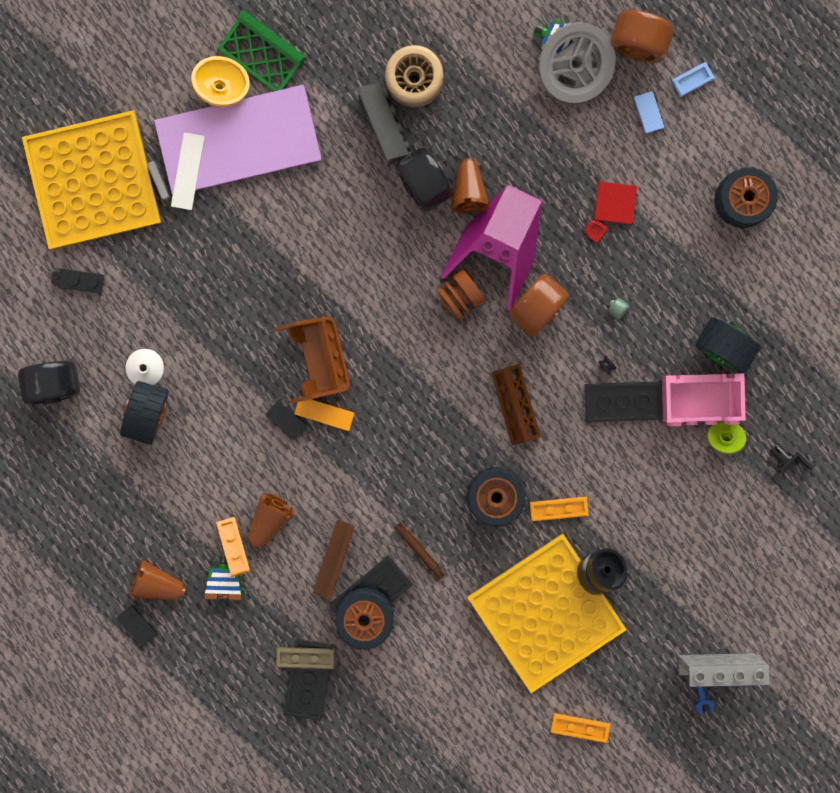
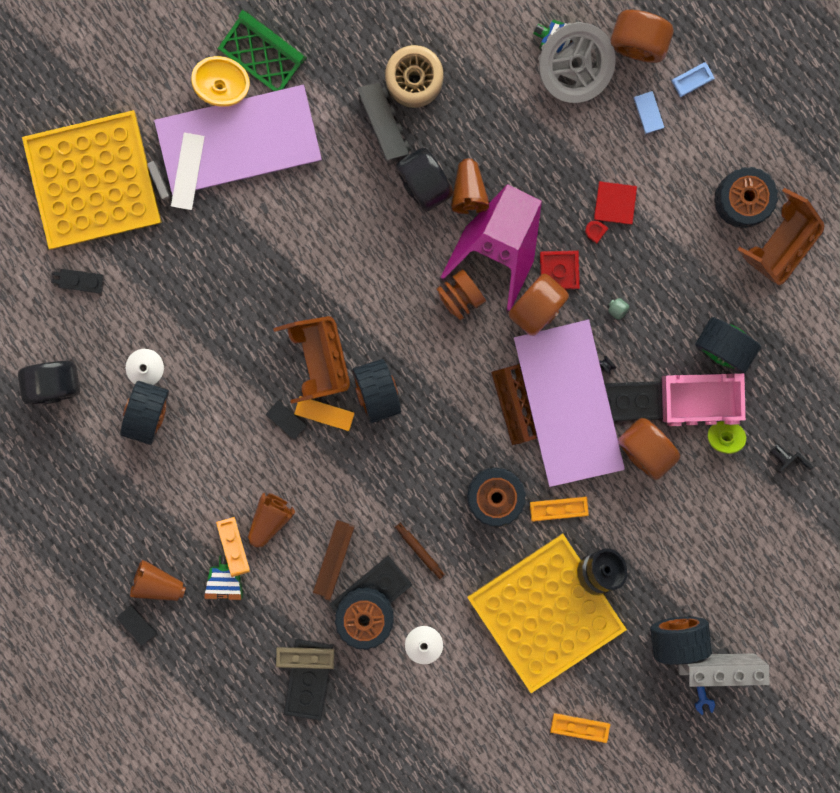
none -> black wheel [352,359,401,423]
none -> white dish [405,626,443,664]
none -> lavender tile [514,320,625,487]
none -> red tile [540,251,580,290]
none -> dark orange wheel [618,418,680,480]
none -> black wheel [650,617,712,665]
none -> dark orange windscreen [737,188,824,285]

